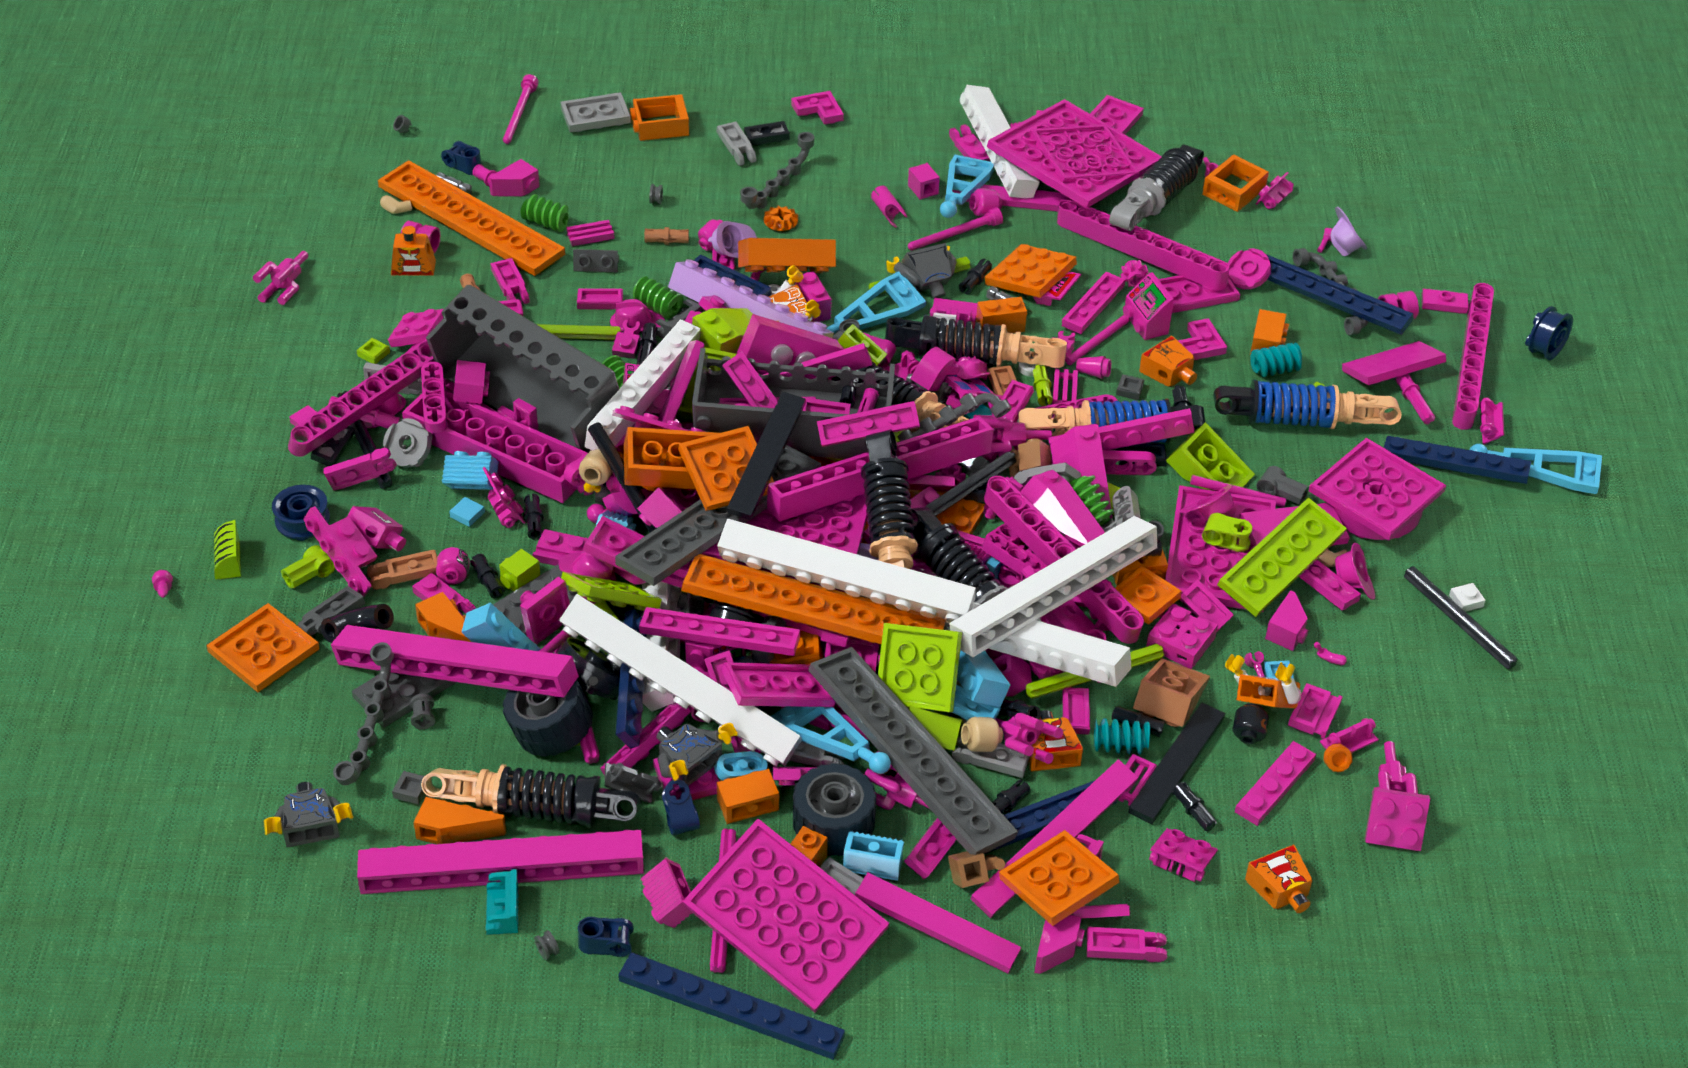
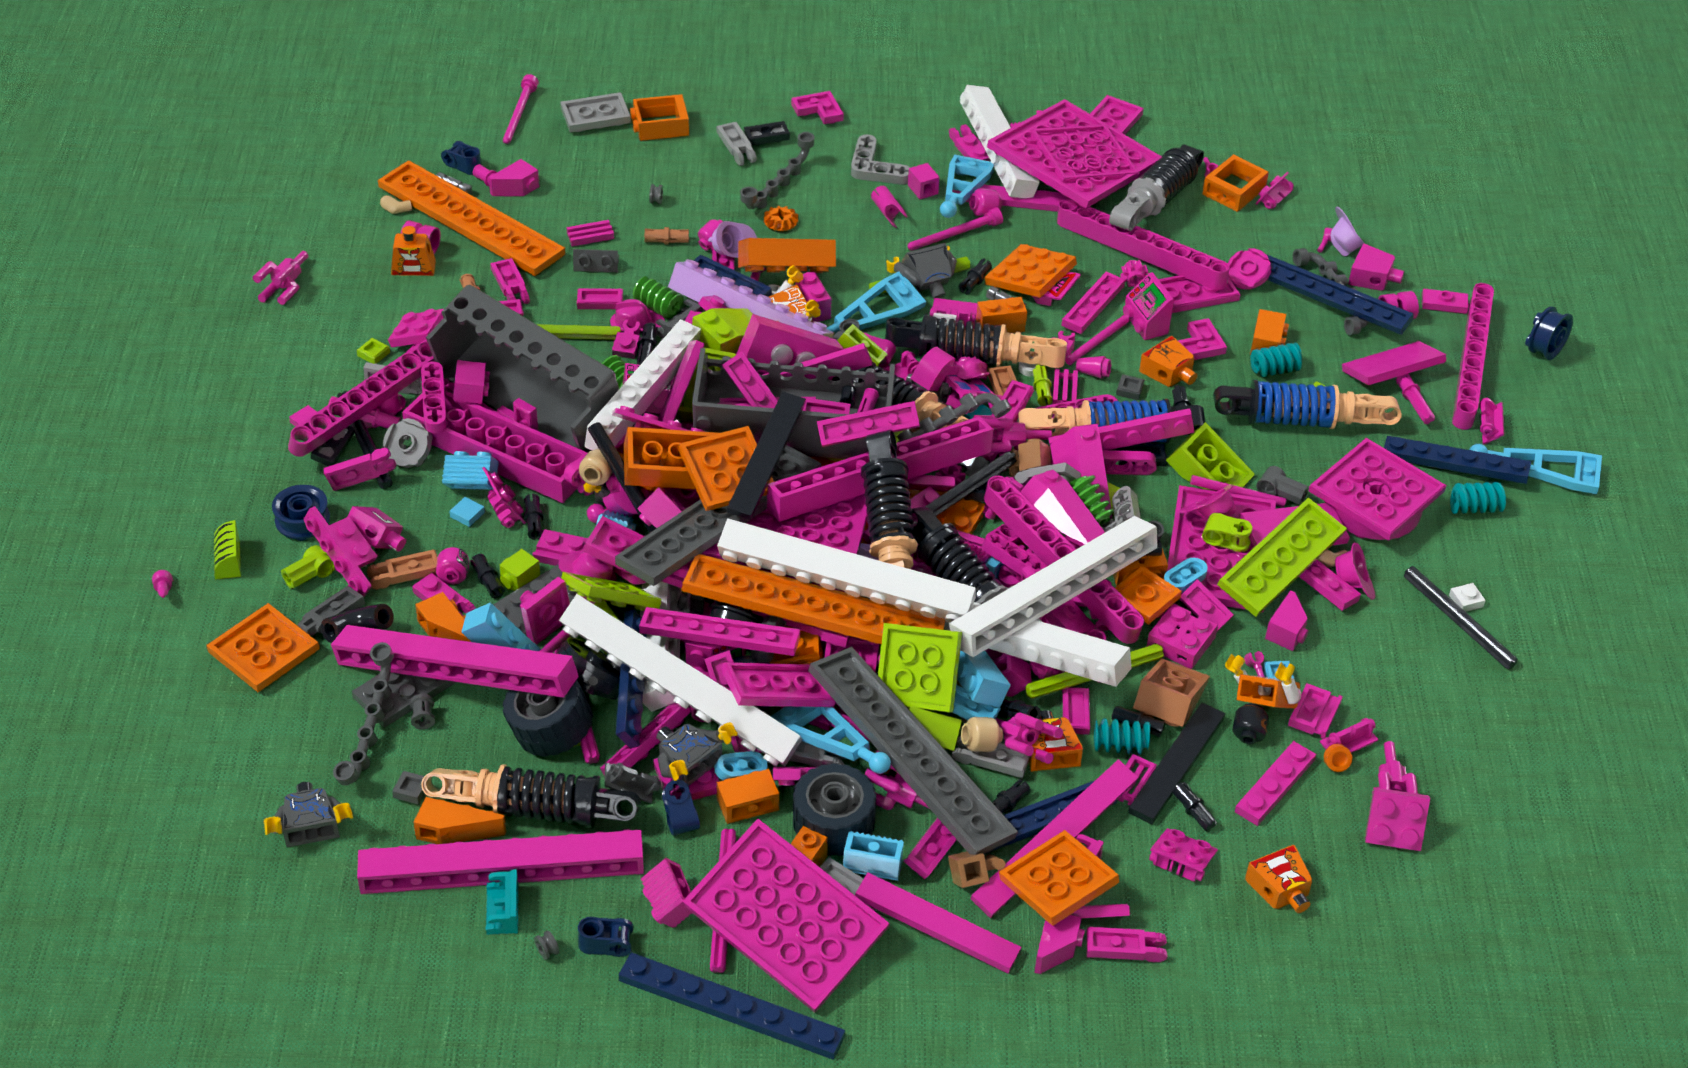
dark grey hinge [393,115,412,133] -> none
bright green piece [520,194,569,232] -> none
dark pink piece [1314,642,1347,665] -> none
none -> light grey beam [851,135,910,185]
none -> medium azure plate [1164,558,1208,594]
none -> dark pink torso [1348,243,1405,291]
none -> teal piece [1450,482,1506,514]

